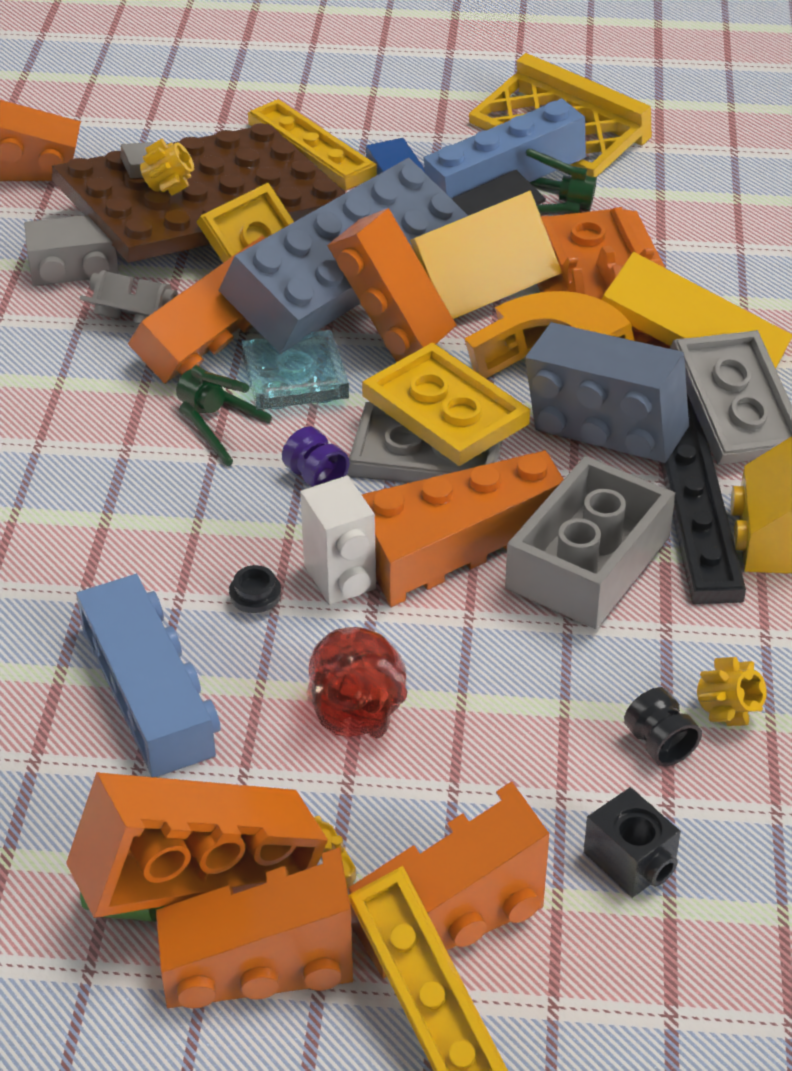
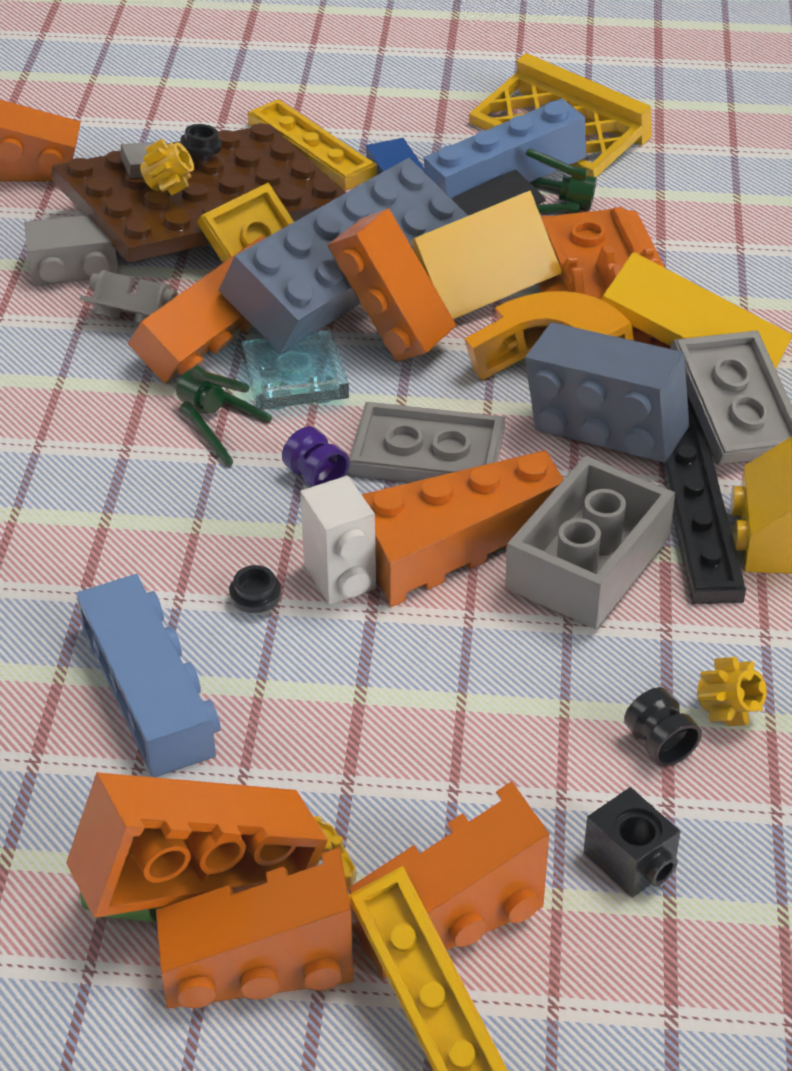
clear red hair [306,627,408,739] -> none
yellow plate [362,342,531,466] -> none
none -> black plate [180,124,222,160]

